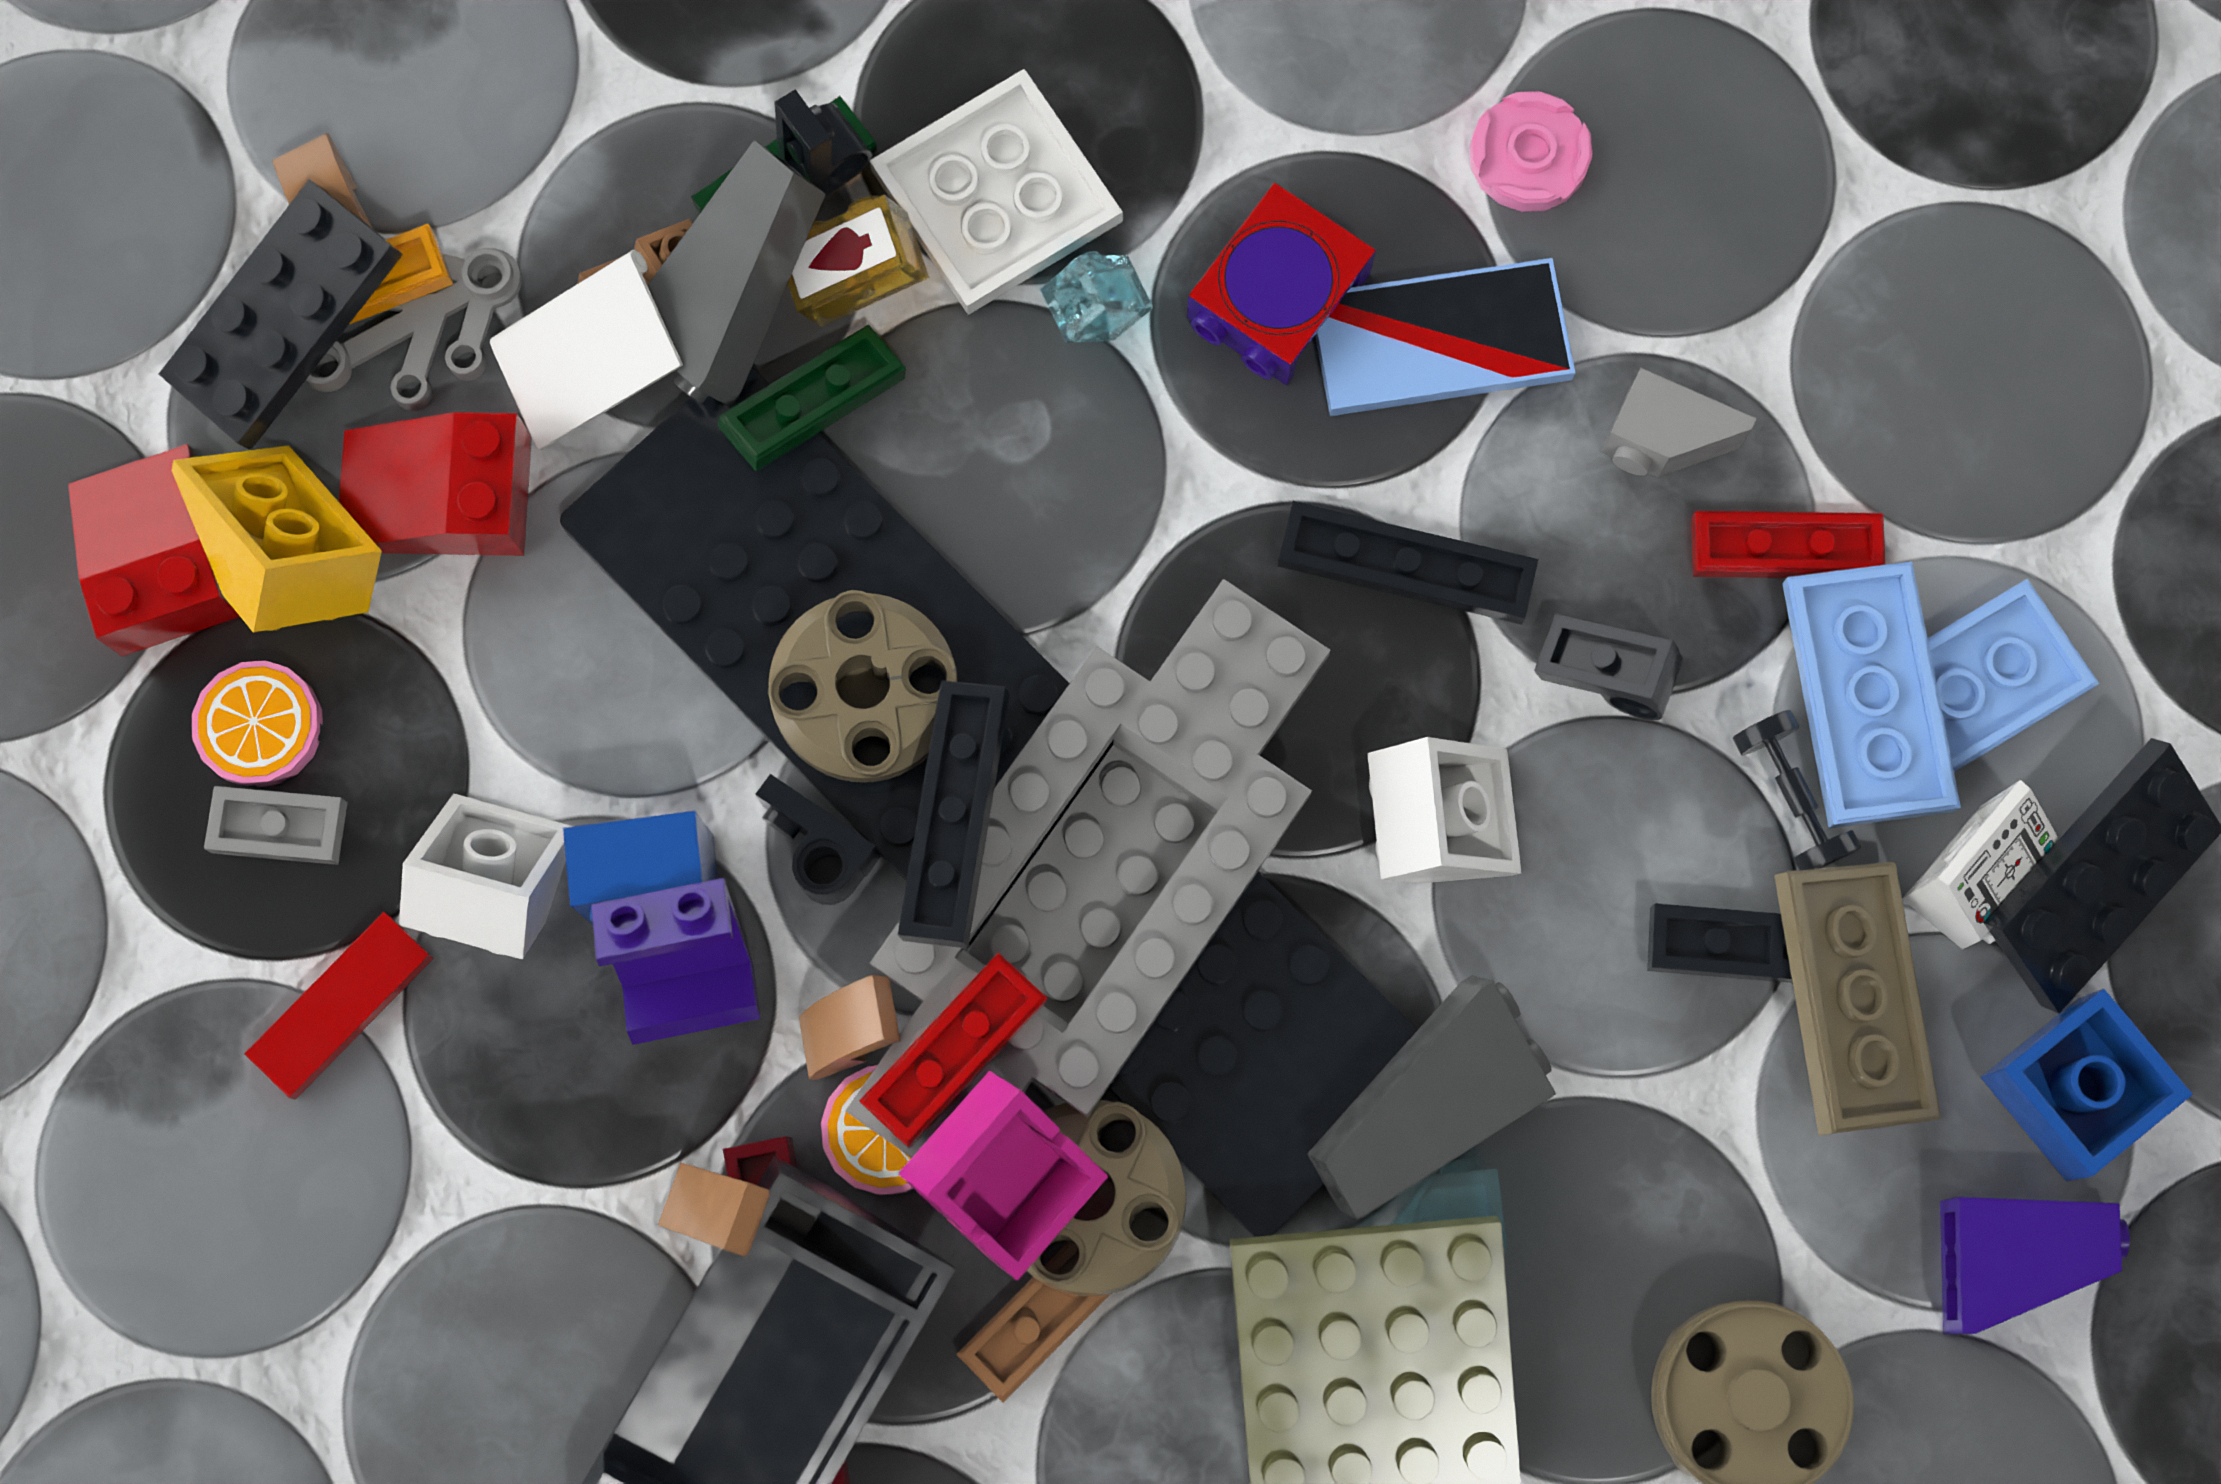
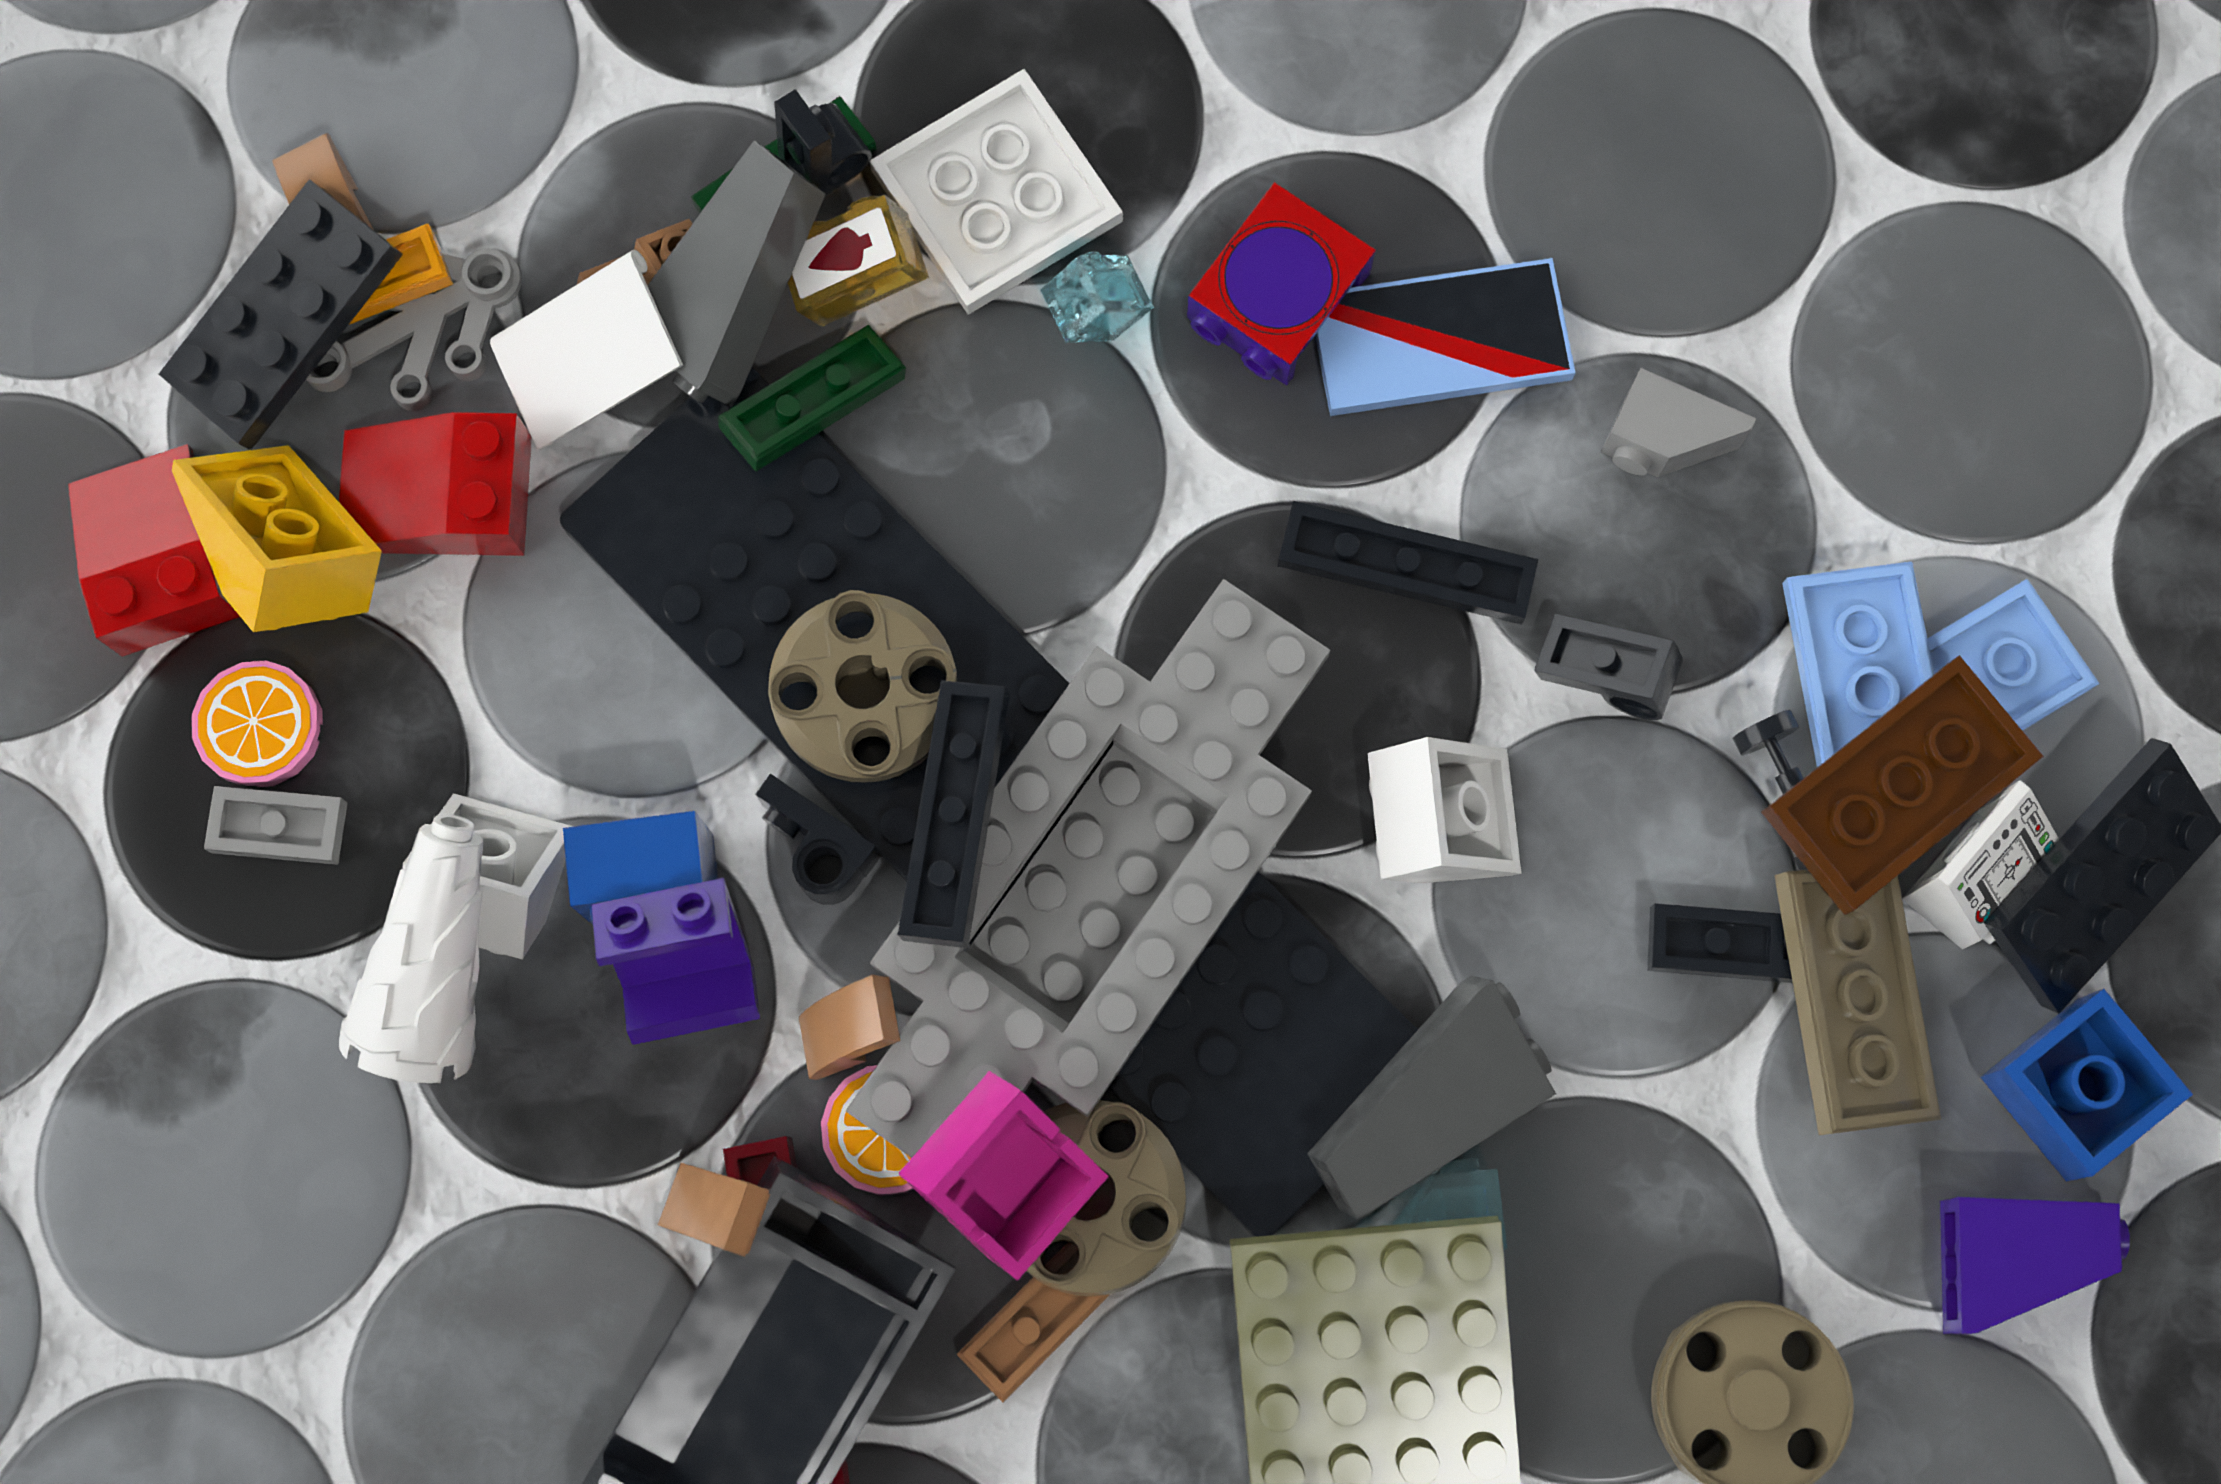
red tile [244,912,434,1100] -> none
red tile [859,953,1048,1149] -> none
bright pink tile [1469,92,1592,212] -> none
red tile [1691,511,1886,578] -> none
none -> white cone [339,815,483,1083]
none -> reddish brown plate [1761,655,2044,915]

